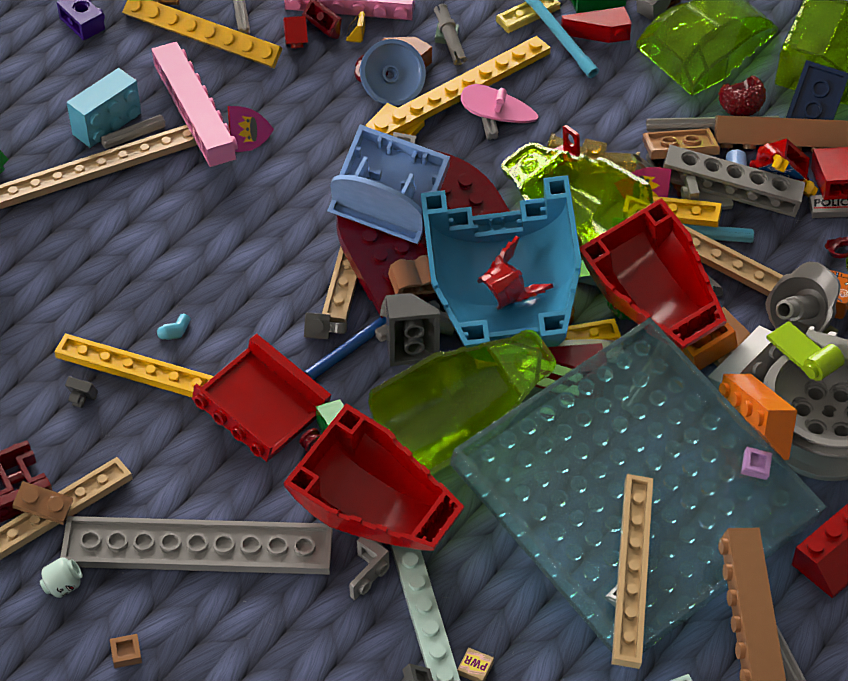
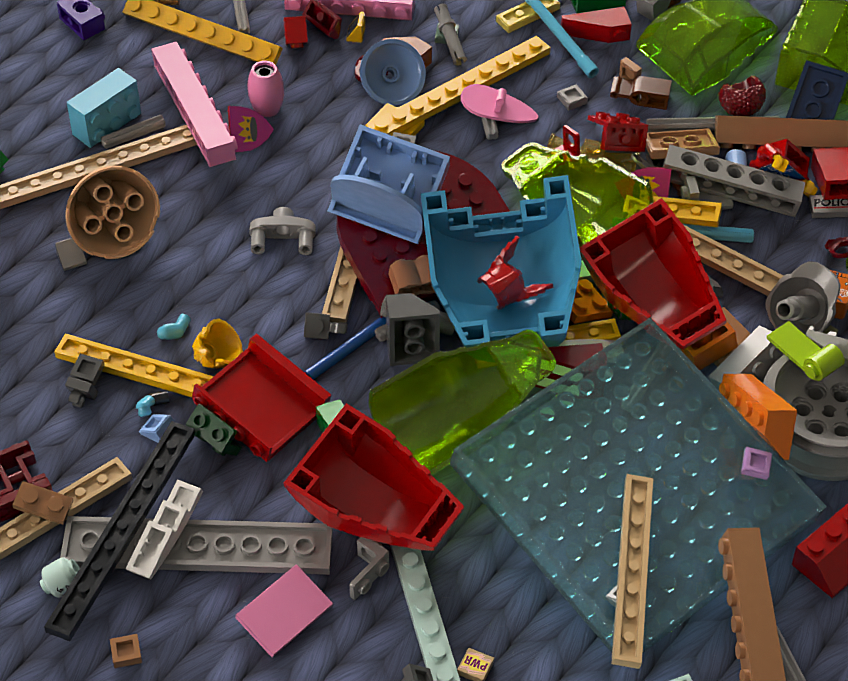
dark red bush [299,428,322,452] -> none
none -> black plate [44,421,196,641]
none -> light grey slope [55,238,87,271]
none -> light nougat cone [66,166,160,259]
none -> dark grey tile [70,353,105,386]
none -> white slope [126,480,203,580]
none -> arm [136,391,170,417]
none -> light blue slope [139,414,175,443]
none -> dark green bracket [185,404,242,456]
none -> yellow helmet [192,319,243,369]
none -> bright pink tile [235,564,333,658]
none -> bright pink piece [247,61,284,117]
none -> light grey connector [249,207,316,255]
none -> light grey tile [557,84,588,111]
none -> orange plate [570,279,613,324]
none -> red bracket [587,112,648,152]
none -> reddish brown piece [610,76,672,110]
none -> medium nougat tile [619,57,642,80]

